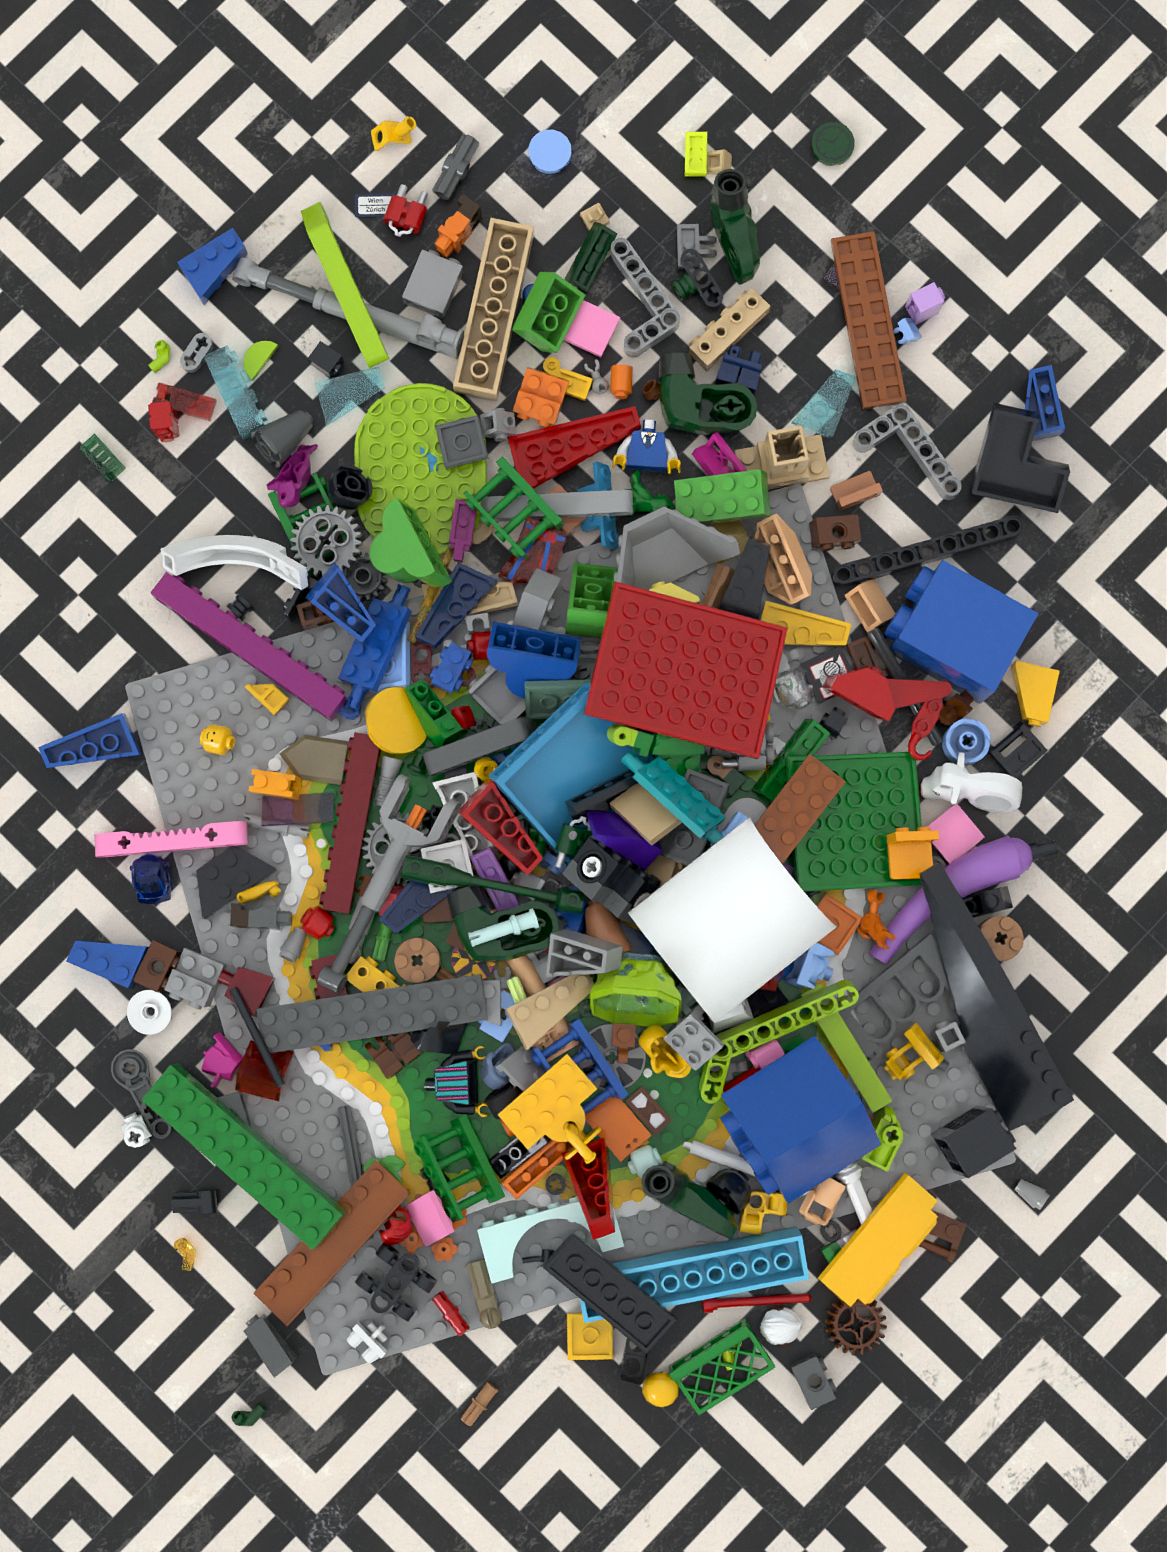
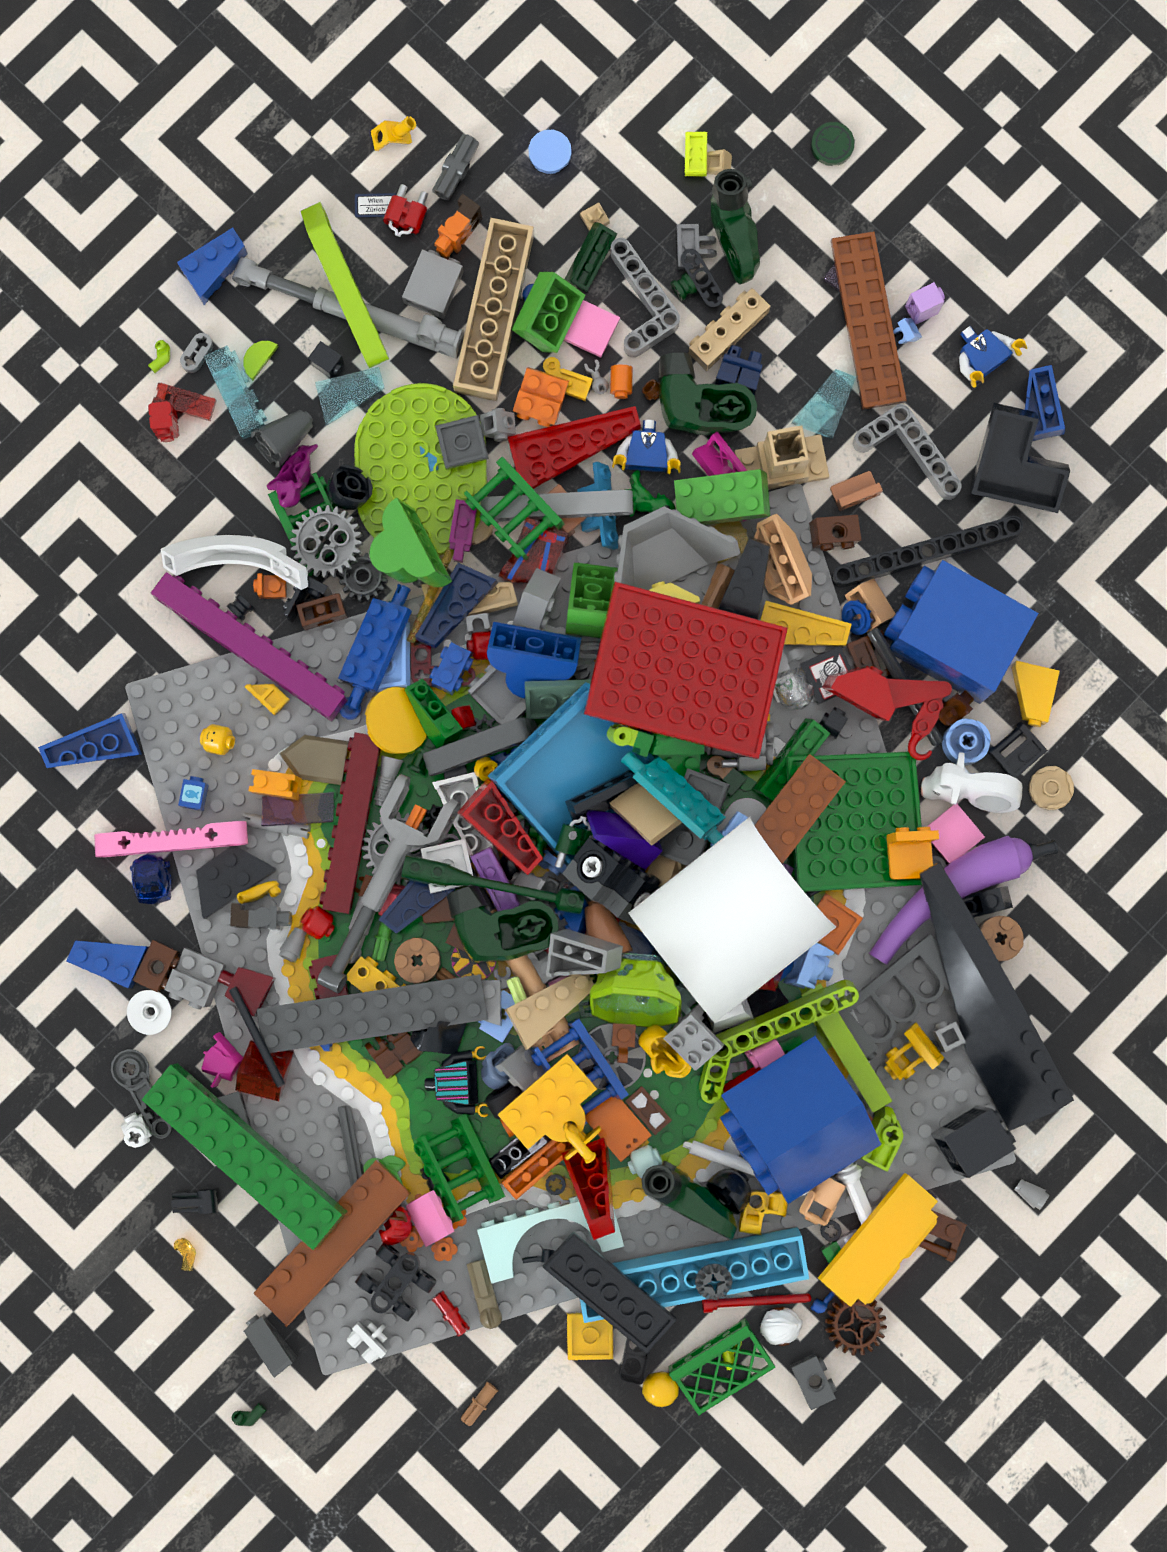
clear green slope [79,433,126,482] -> none
blue wedge [306,562,376,642] -> none
light aqua pin [468,908,539,947] -> none
orange piece [857,889,895,950] -> none
none -> blue brick [178,776,209,811]
none -> orange bracket [253,573,287,599]
none -> dark grey gear [695,1264,732,1301]
none -> blue hand [811,1291,835,1313]
none -> blue gear [842,600,874,635]
none -> torso [959,326,1027,388]
none -> tan tile [1029,766,1074,810]

